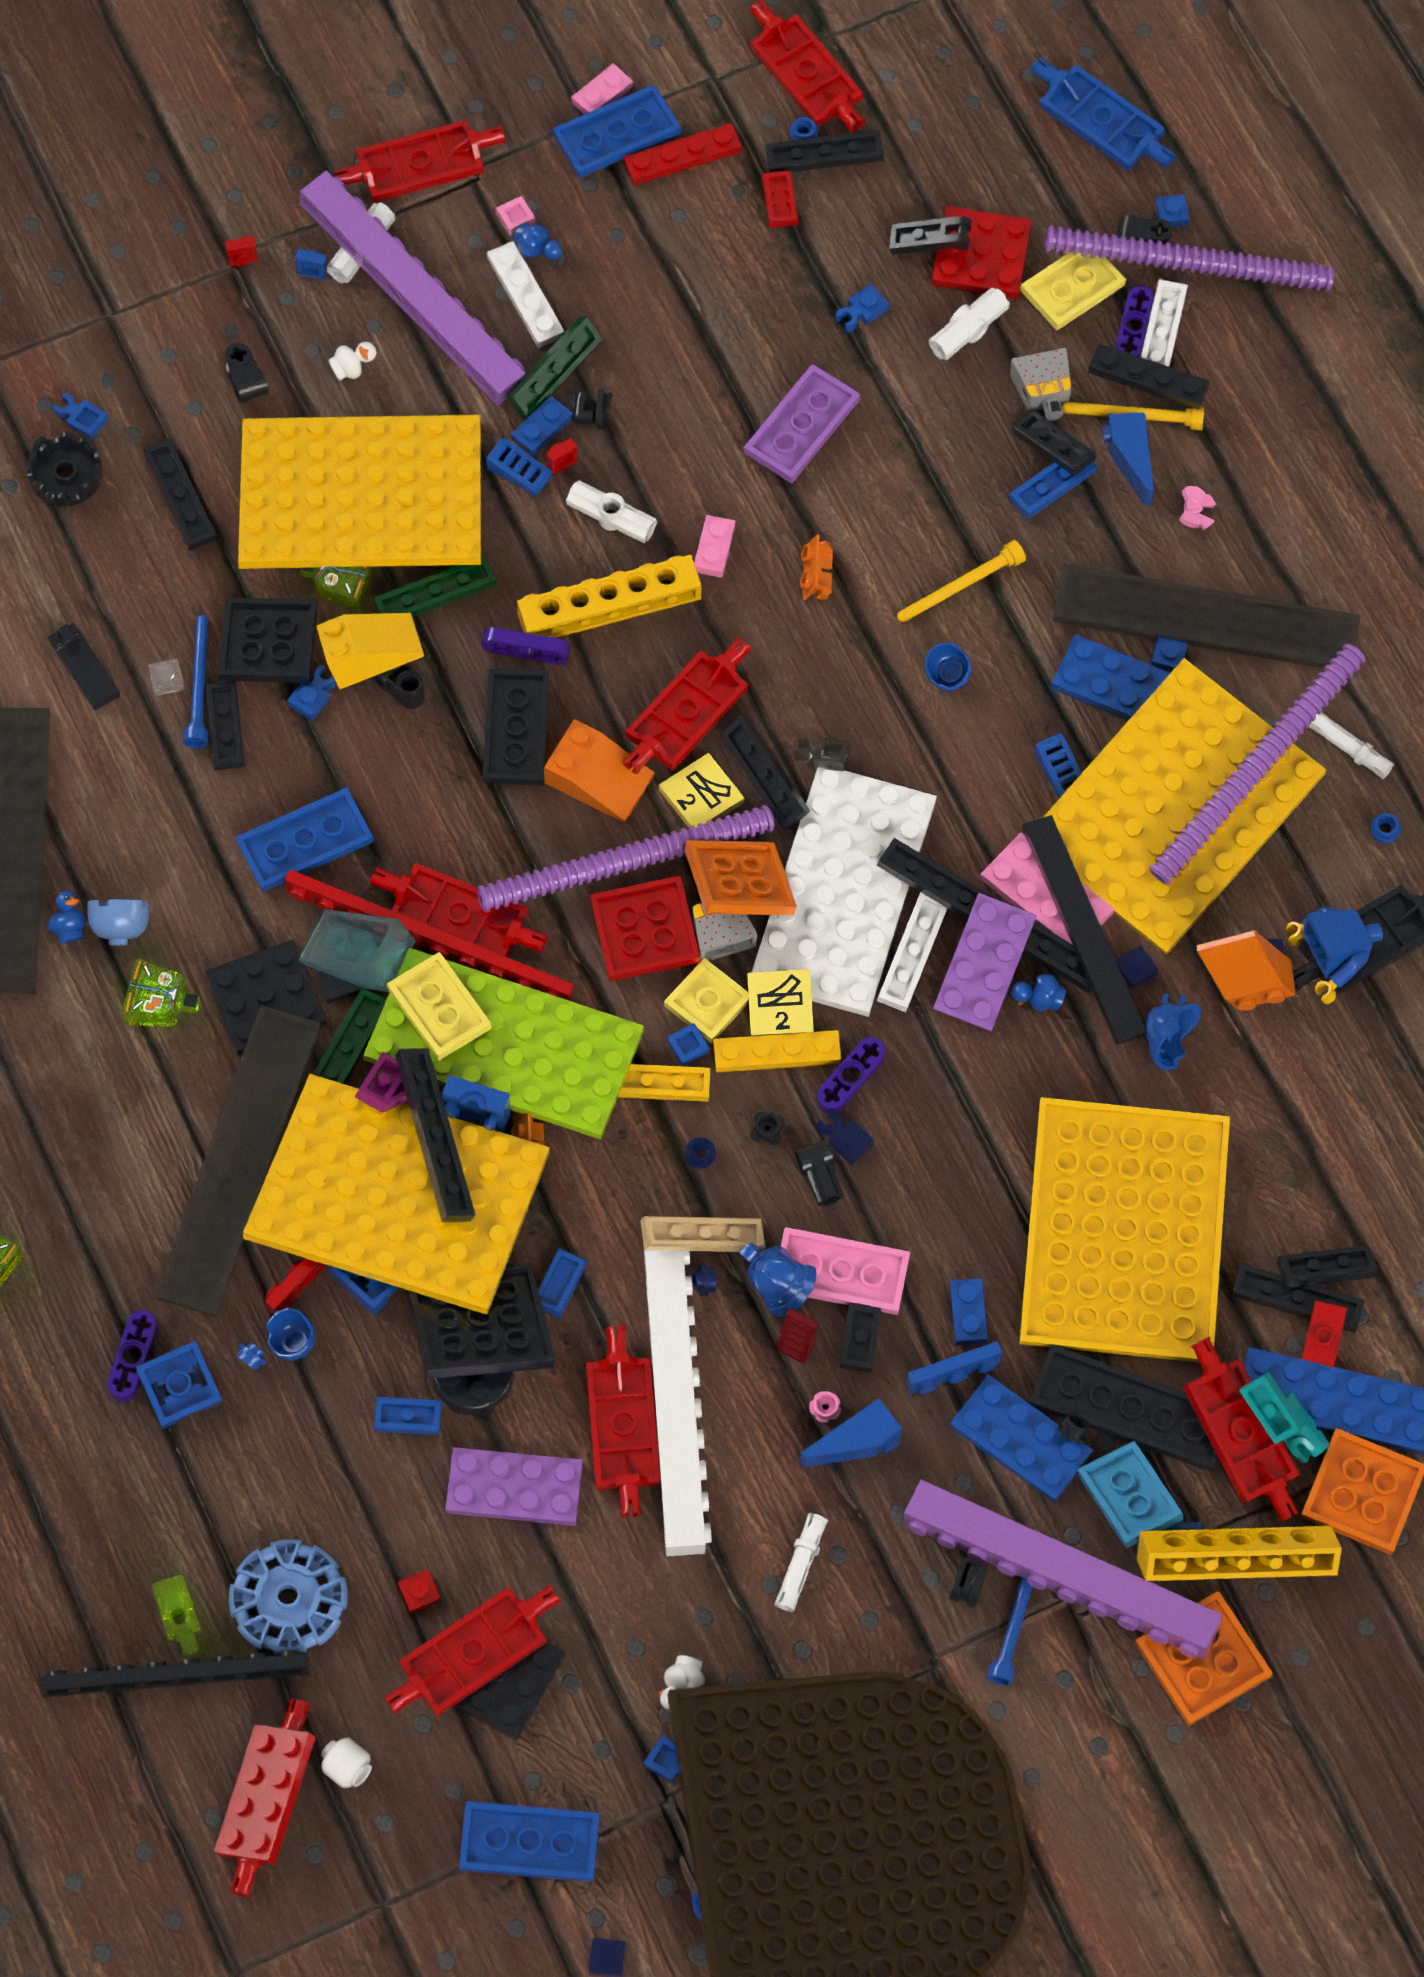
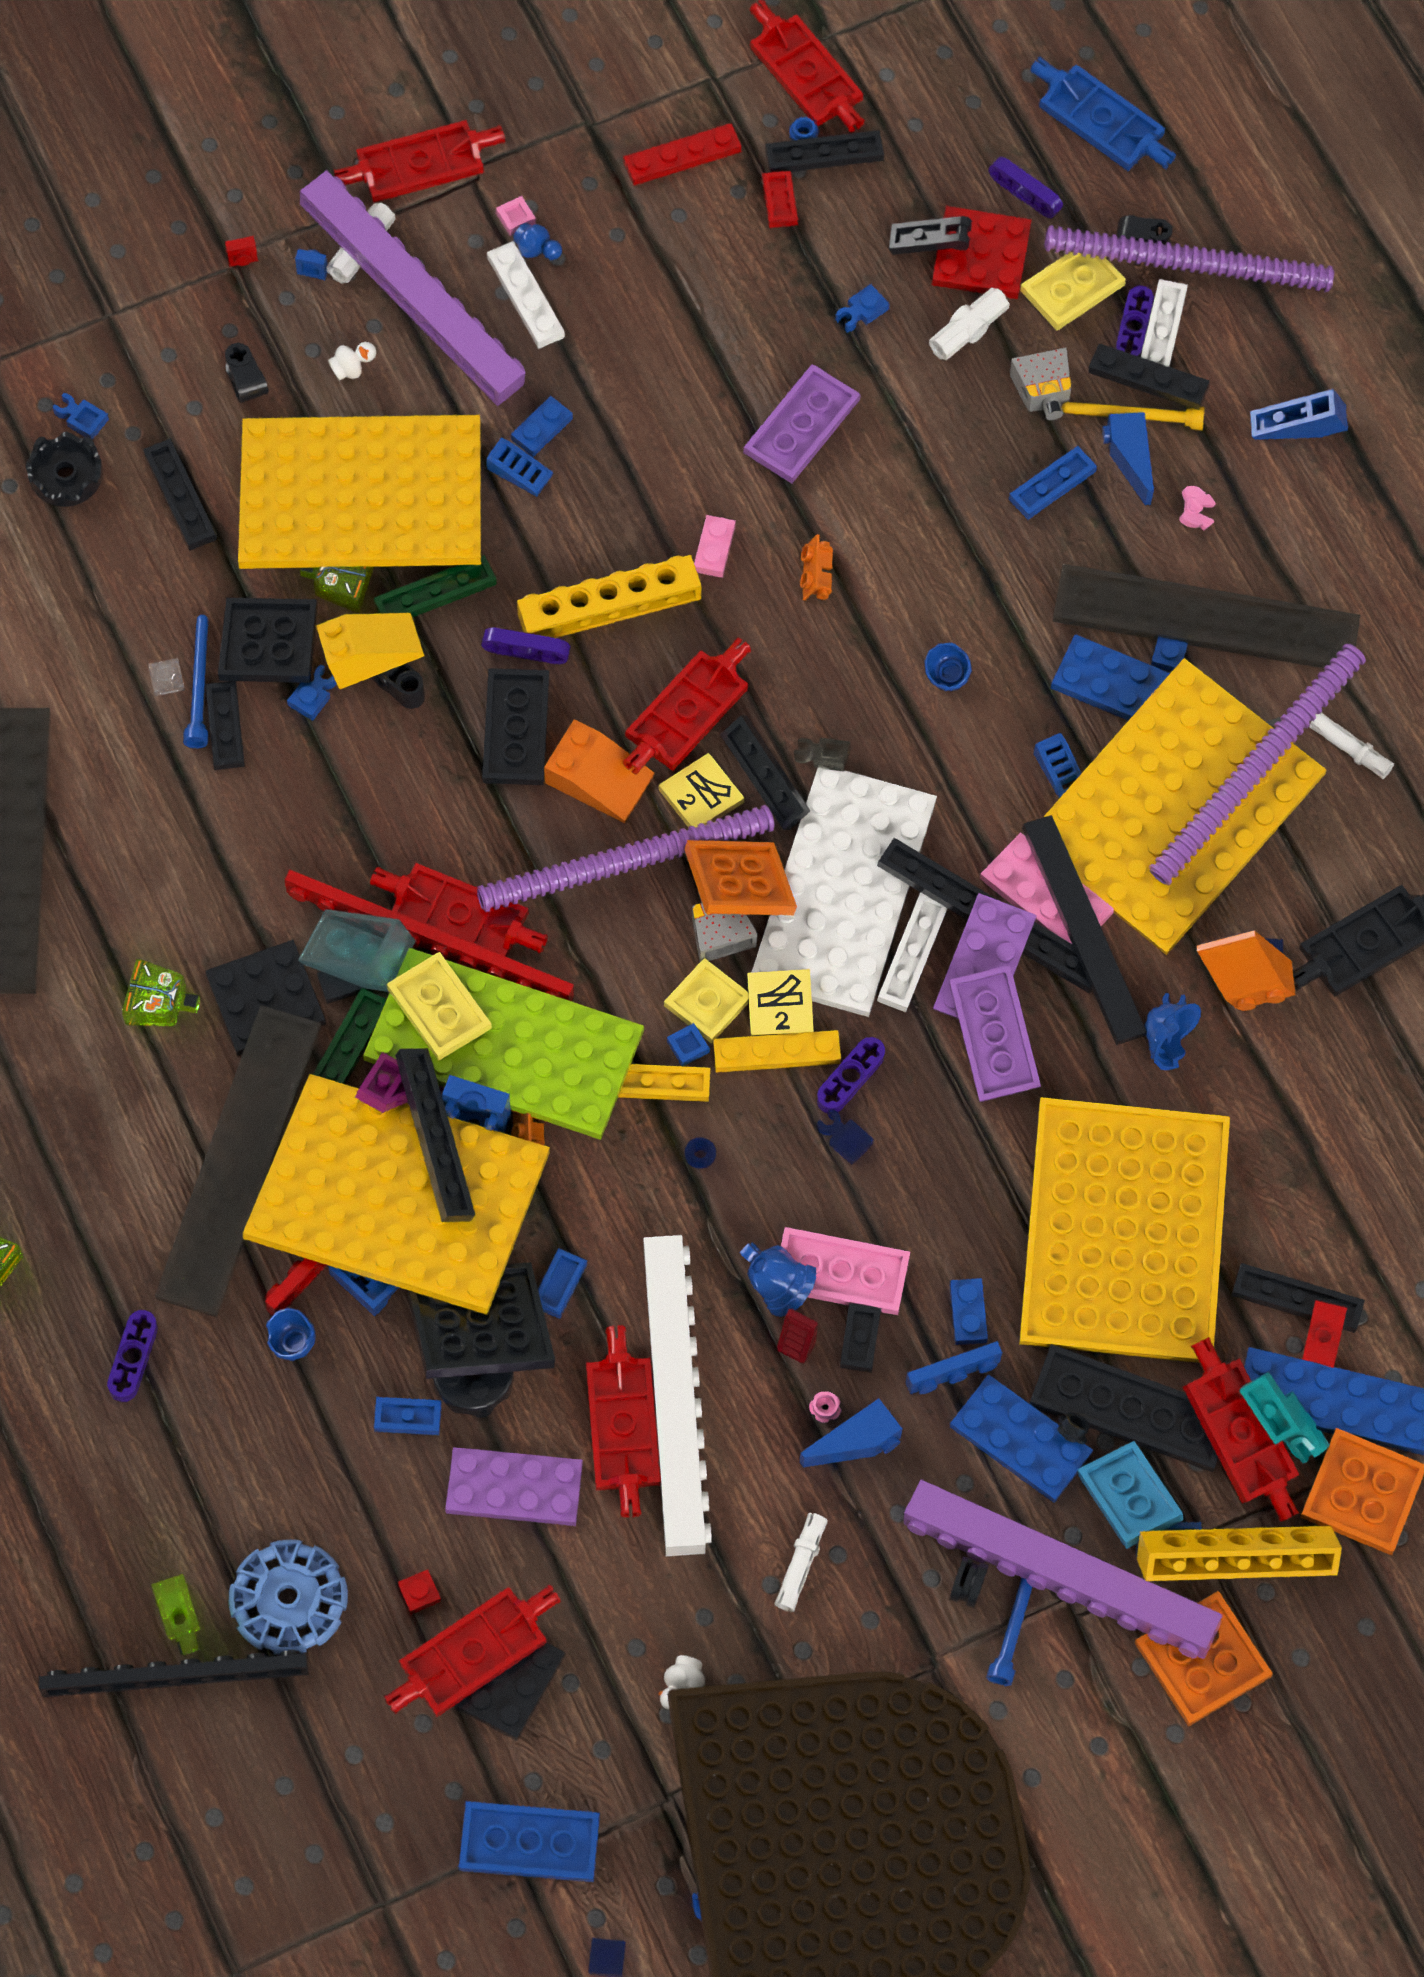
black hinge [47,622,120,711] -> none
blue animal [47,890,86,944] -> none
medium blue cylinder [87,899,150,946] -> none
blue brick [136,1341,222,1429] -> none
plate [214,1699,316,1898] -> none
blue plate [235,787,374,893] -> none
blue plate [236,1341,267,1371] -> none
white head [321,1738,372,1788] -> none
dark green plate [506,316,602,419] -> none
red plate [546,438,578,476] -> none
blue plate [552,84,681,179] -> none
white piece [566,480,657,543] -> none
black piece [568,389,613,430] -> none
bright pink plate [572,64,633,114] -> none
red plate [590,875,701,982] -> none
tan tile [640,1216,766,1252] -> none
blue plate [644,1735,680,1783] -> none
clear blue plate [692,1264,717,1296] -> none
black plate [750,1112,785,1145] -> none
black piece [795,1140,844,1207] -> none
yellow piece [897,540,1026,622] -> none
blue animal [1011,974,1066,1012] -> none
black tile [1012,410,1096,476] -> none
clear blue plate [1116,945,1159,989] -> none
blue plate [1155,194,1190,228] -> none
black tile [1277,1245,1379,1288] -> none
blue torso [1286,906,1383,1004] -> none
blue plate [1370,813,1401,843] -> none
none -> medium lavender plate [949,965,1041,1102]
none -> dark purple beam [988,157,1063,219]
none -> blue slope [1250,389,1348,440]

